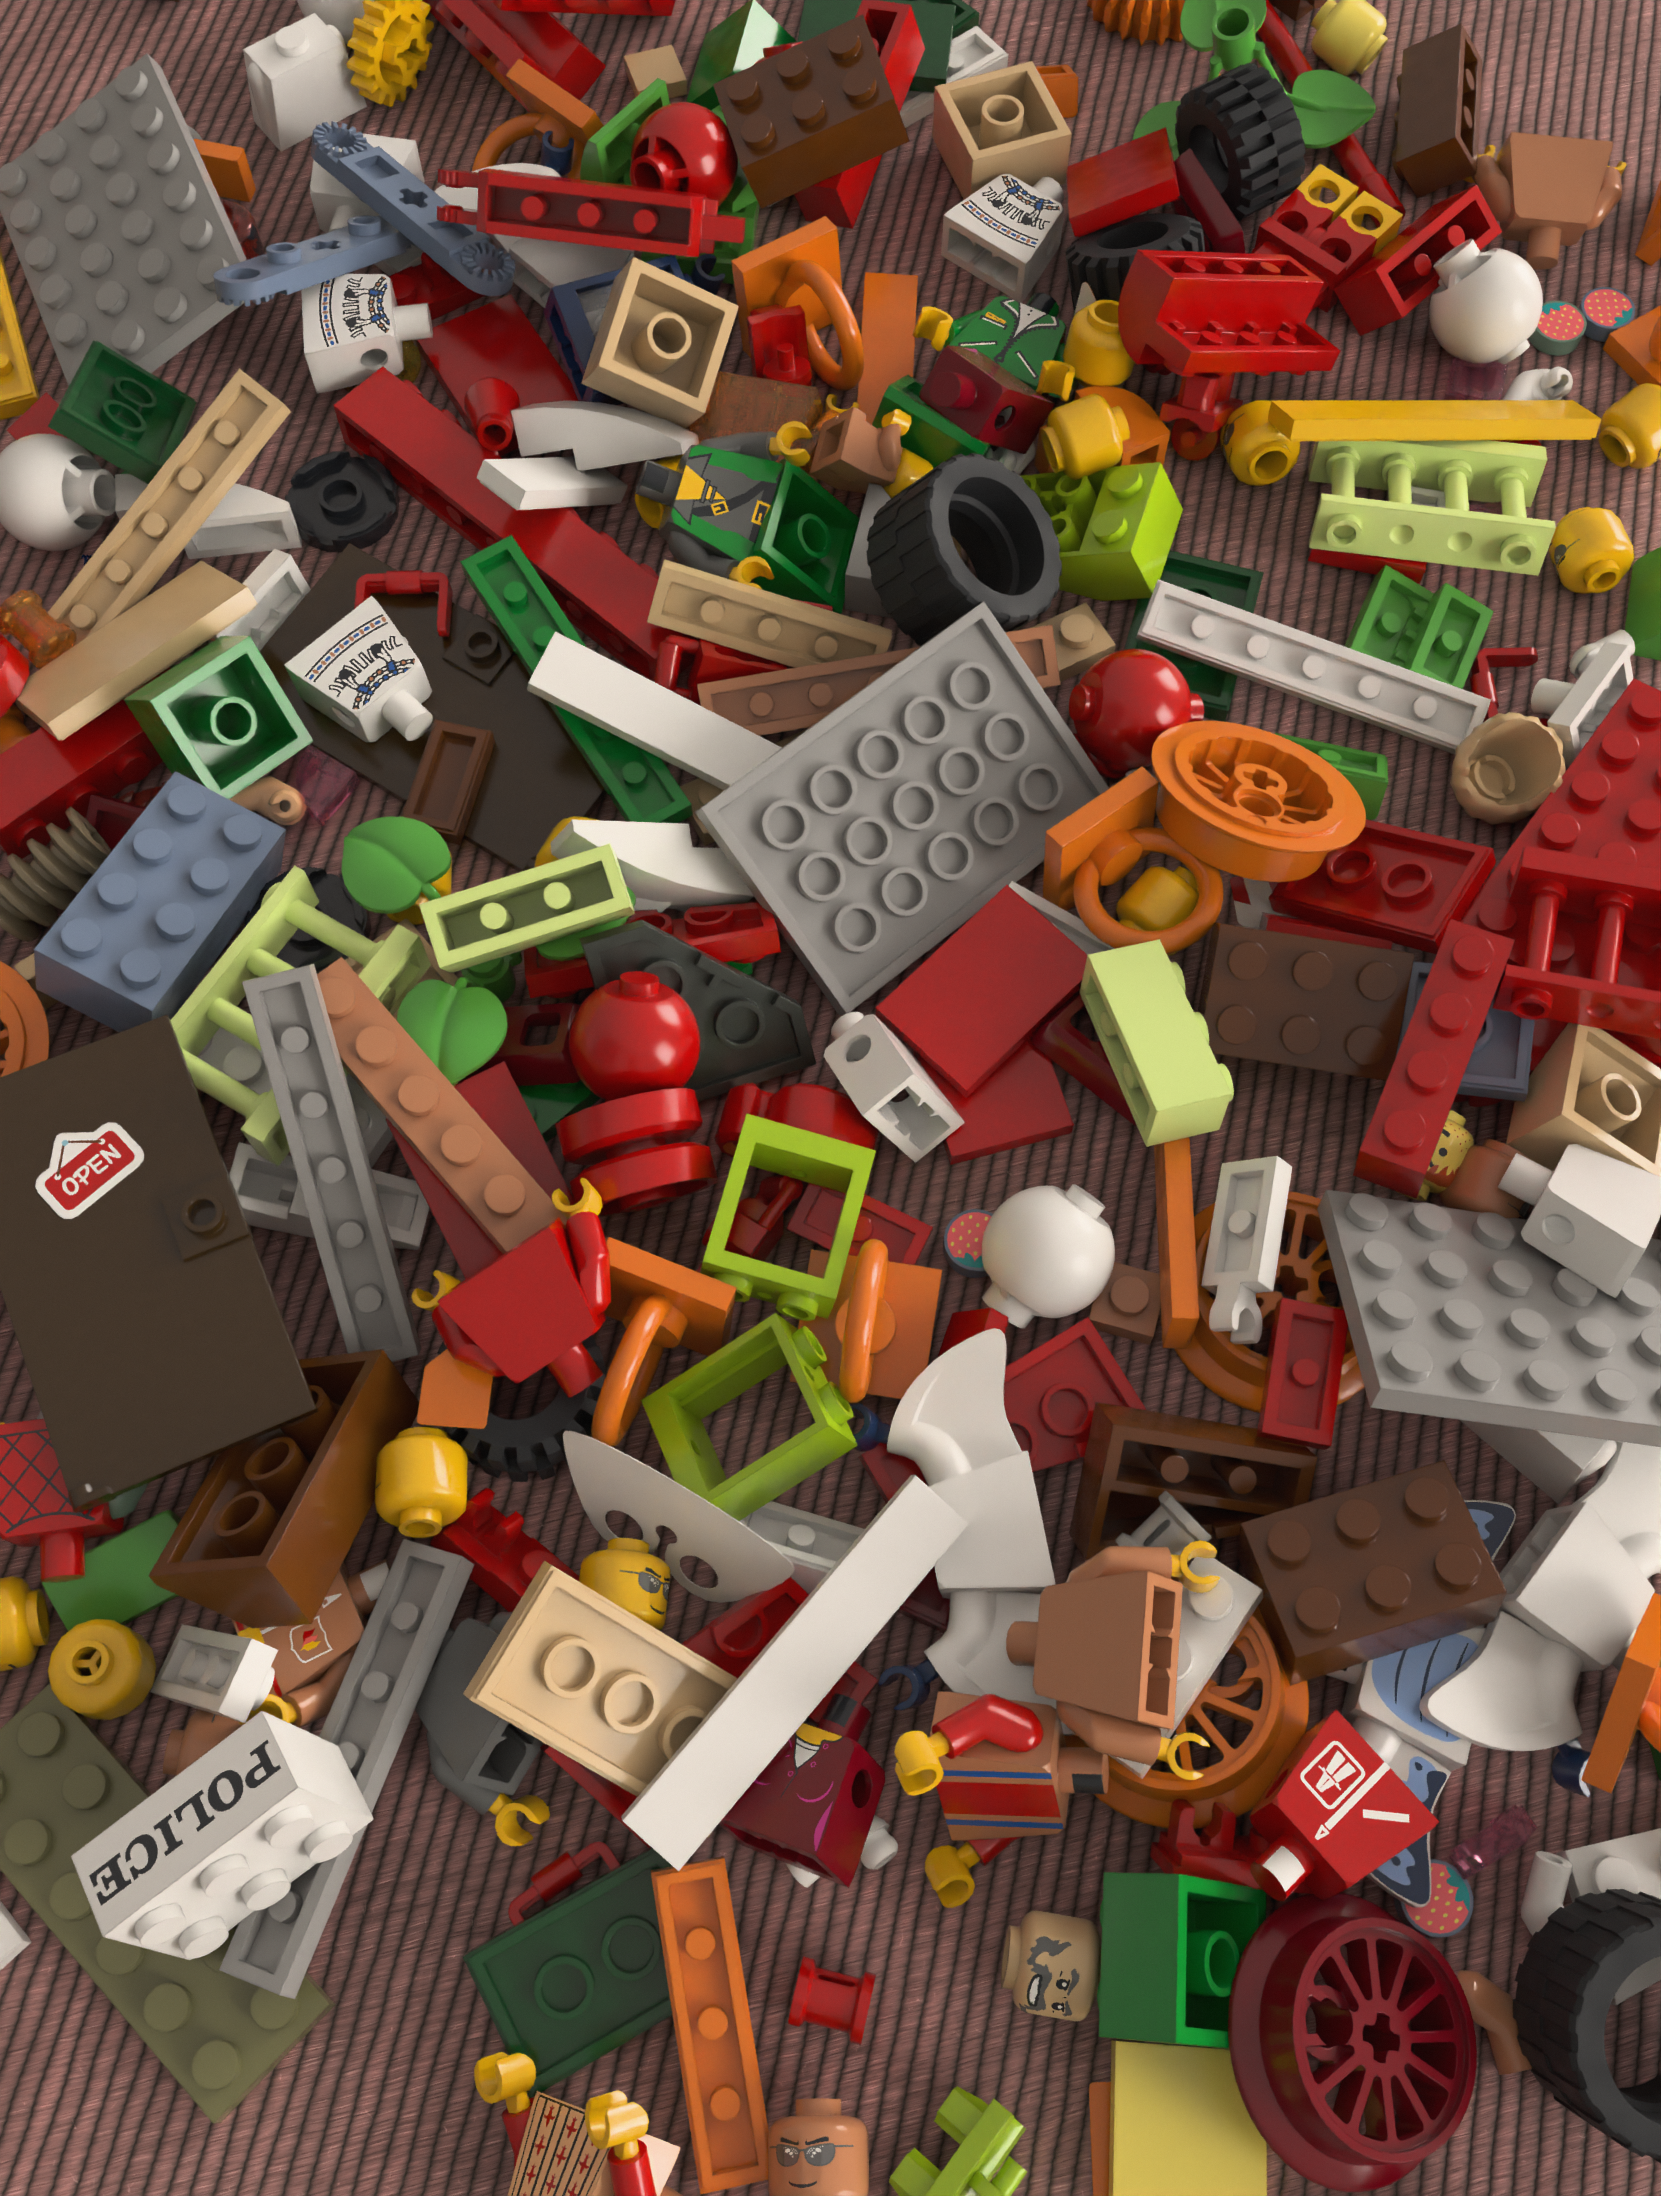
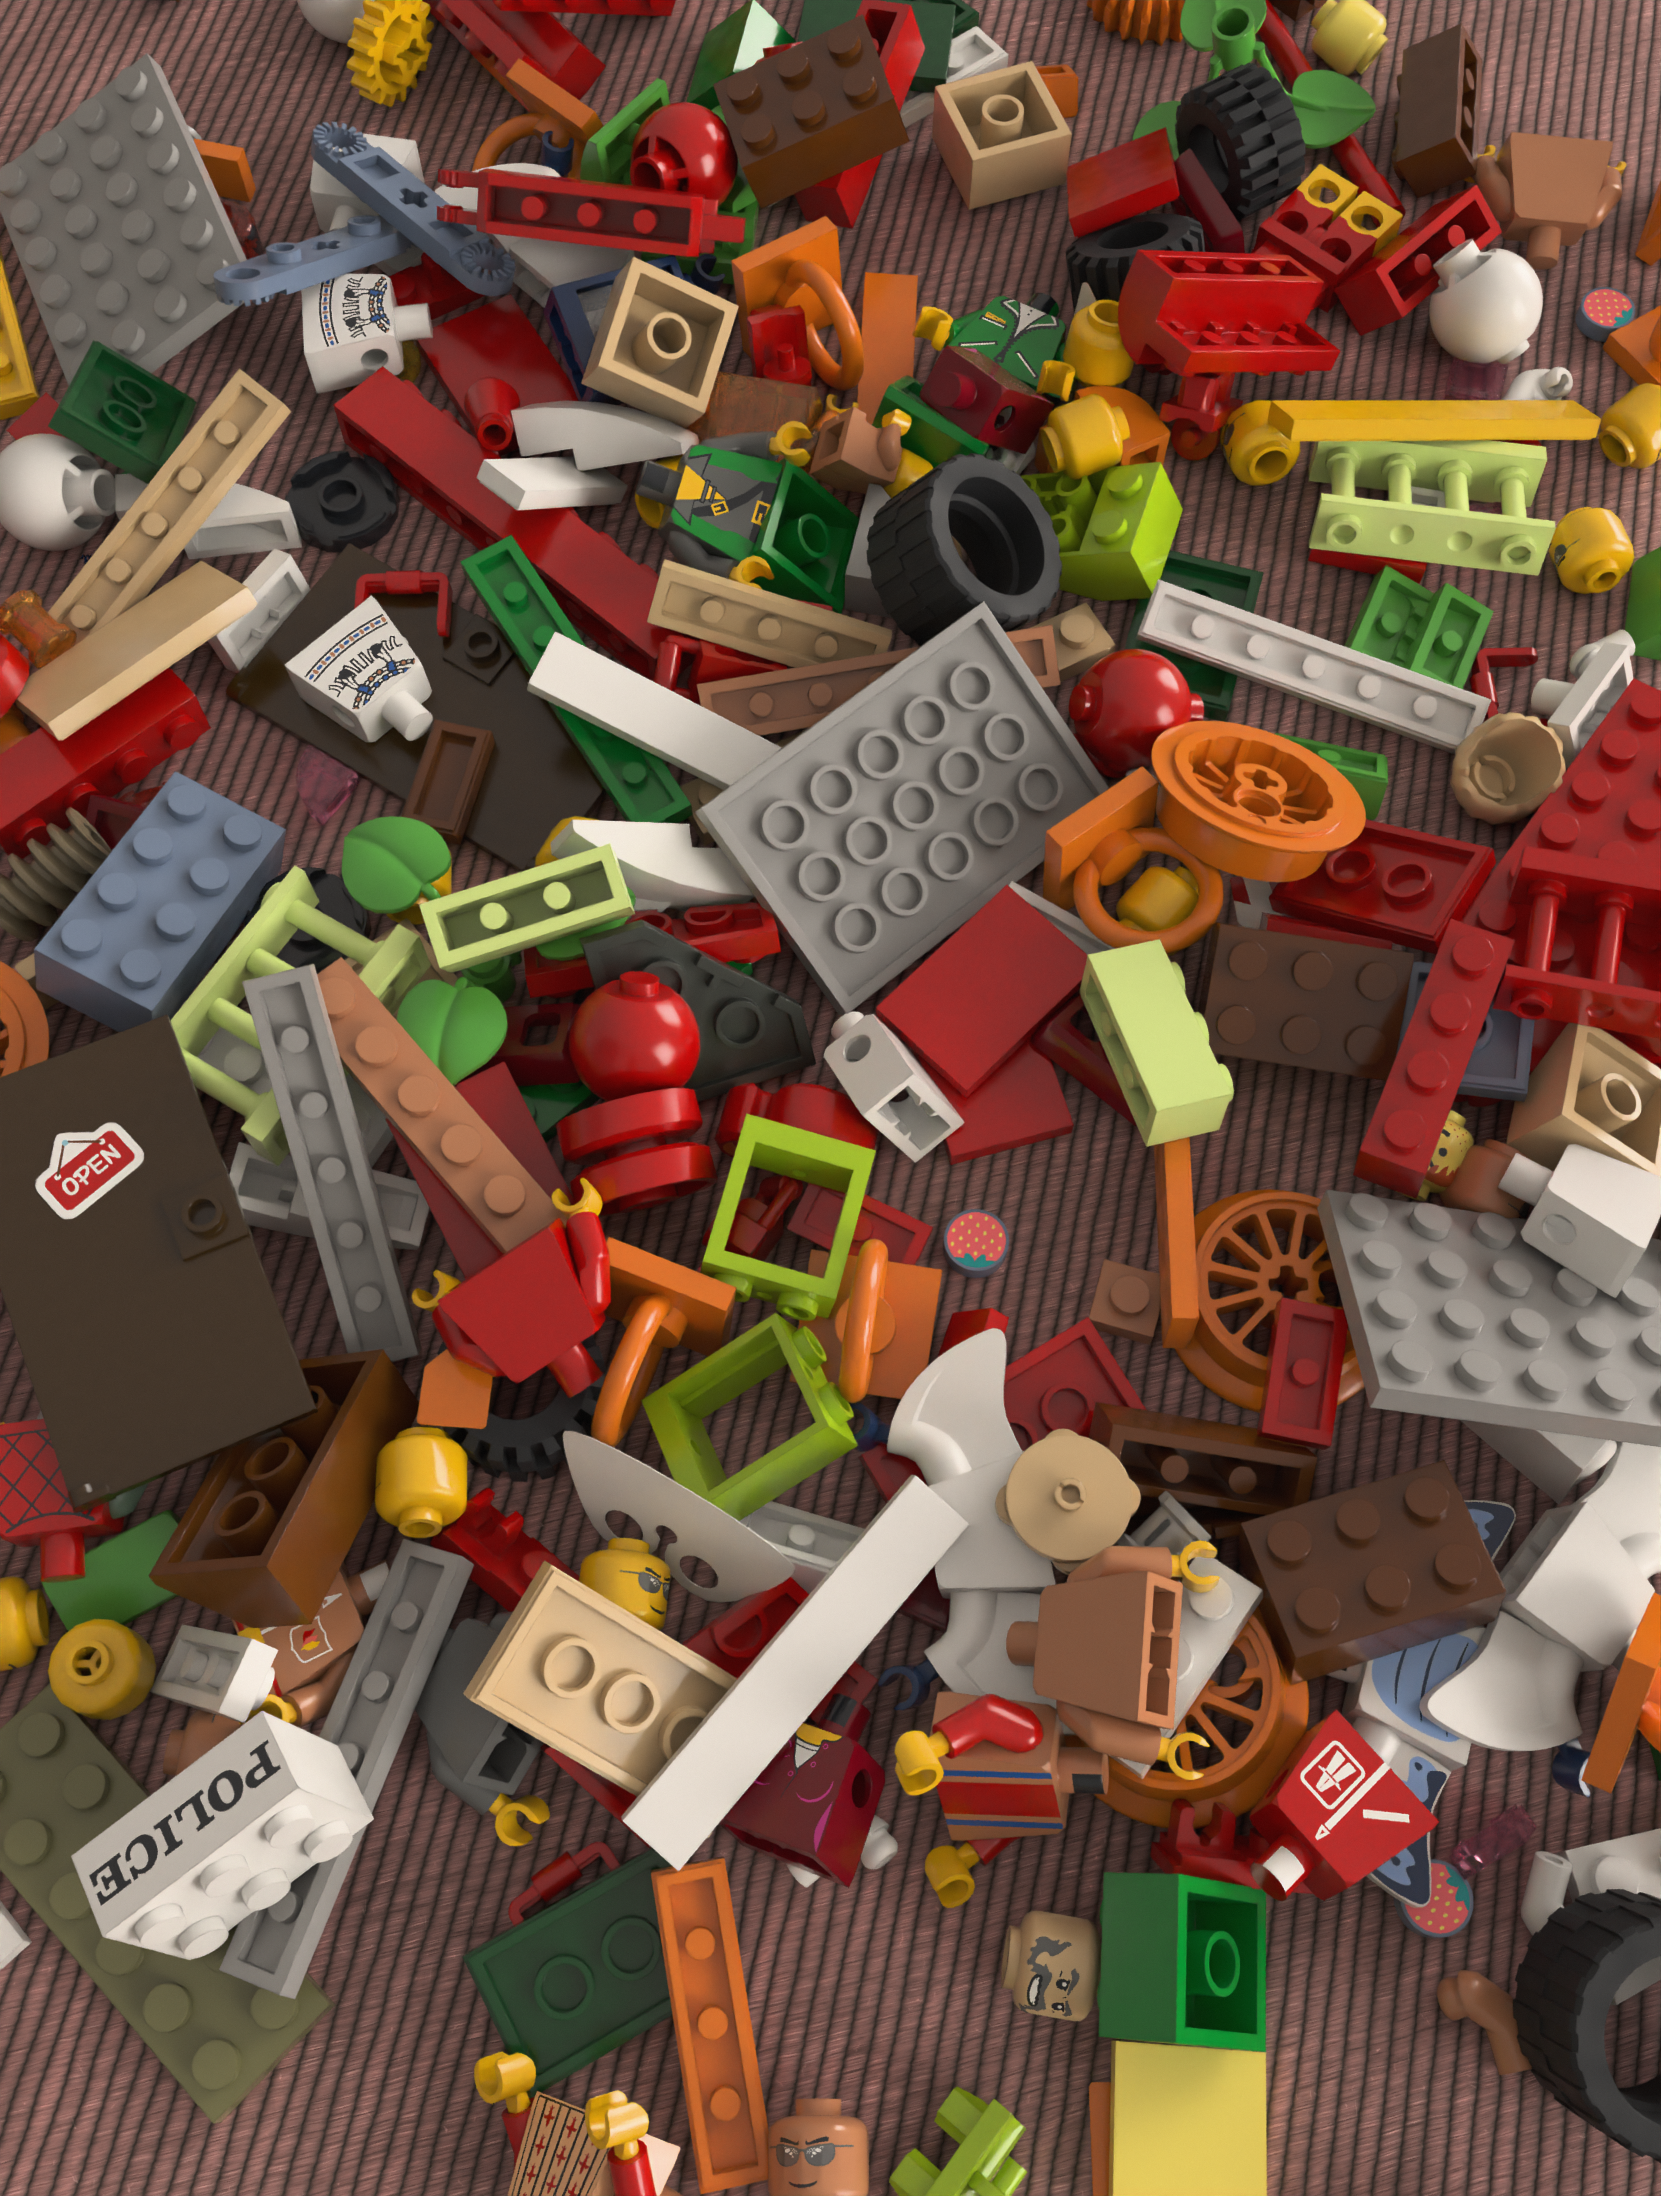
green brick [123,636,313,799] -> none
light nougat arm [229,776,306,826] -> none
white torso [243,13,367,152] -> none
tan tile [624,45,688,99] -> none
red bush [788,1956,876,2045] -> none
white torso [941,174,1065,303] -> none
white brick [982,1184,1115,1329] -> none
white plate [1201,1156,1292,1345] -> none
dark red piece [1228,1893,1477,2192] -> none
tile [1528,300,1587,356] -> none
none -> tan piece [995,1429,1141,1575]

